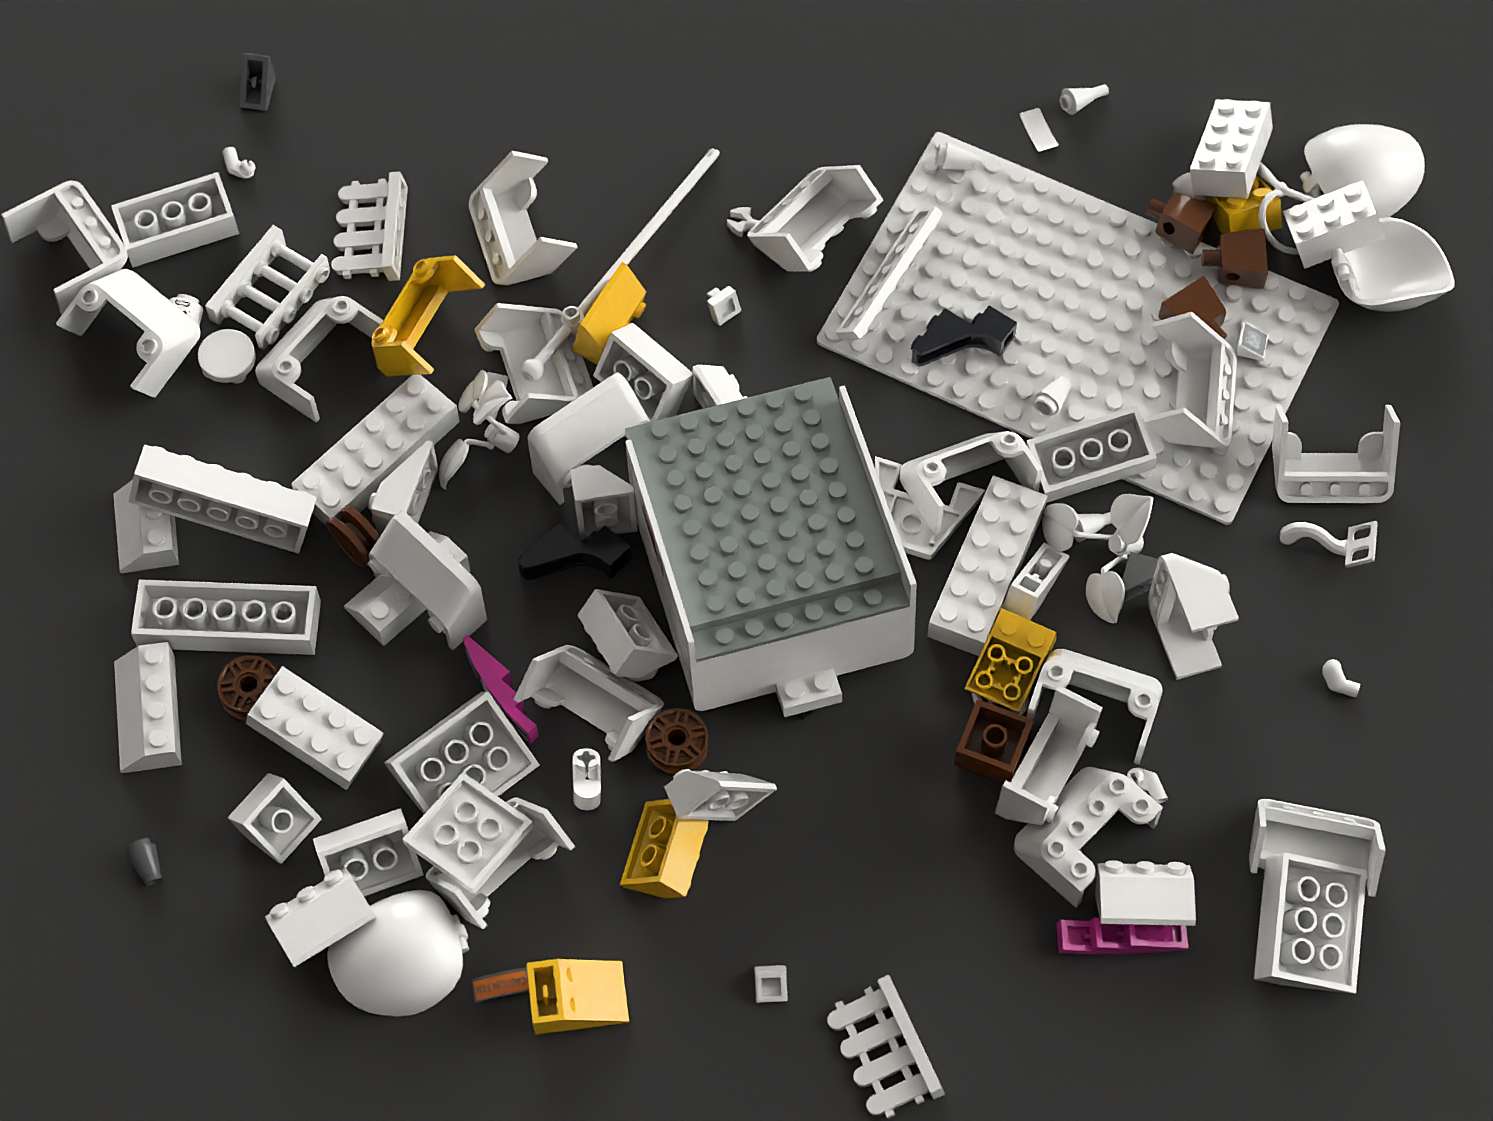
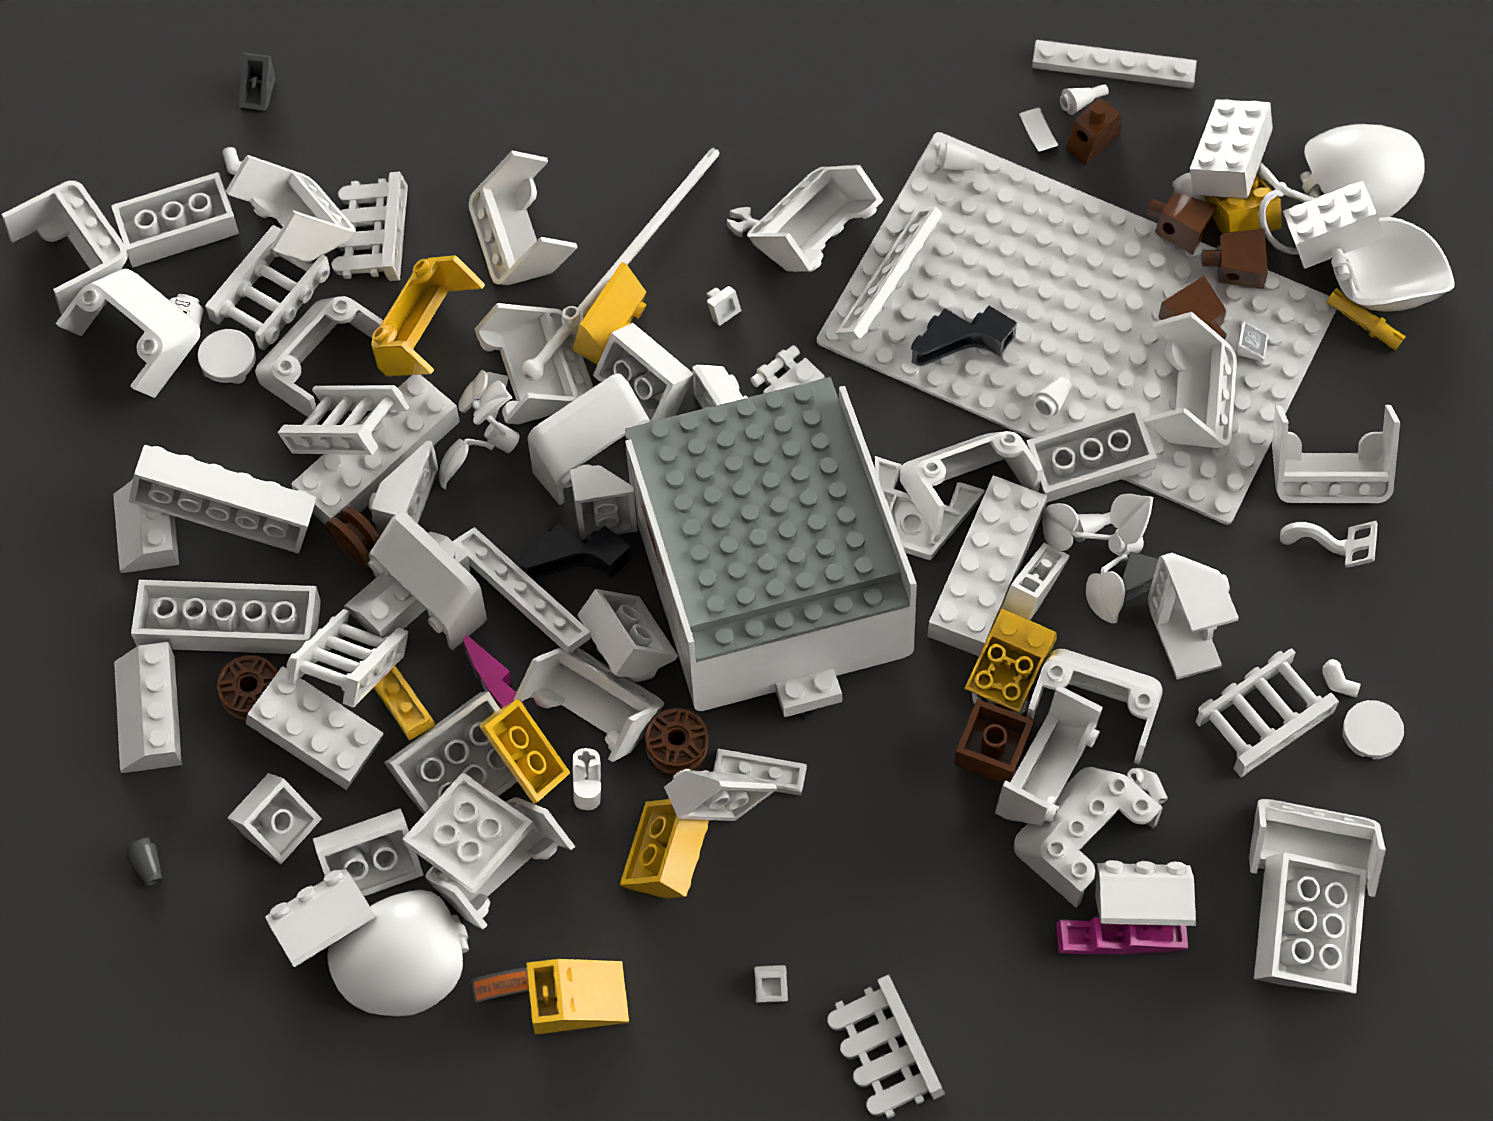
none -> white windscreen [225,155,355,263]
none -> white fence [277,385,409,455]
none -> white fence [287,609,409,707]
none -> yellow tile [373,666,435,741]
none -> white plate [453,527,591,654]
none -> yellow slope [479,698,570,804]
none -> white tile [713,749,807,796]
none -> white plate [750,345,825,394]
none -> white plate [1032,40,1197,89]
none -> reddish brown torso [1066,99,1121,165]
none -> white fence [1196,648,1339,777]
none -> yellow pin [1326,288,1406,351]
none -> white tile [1342,700,1404,759]

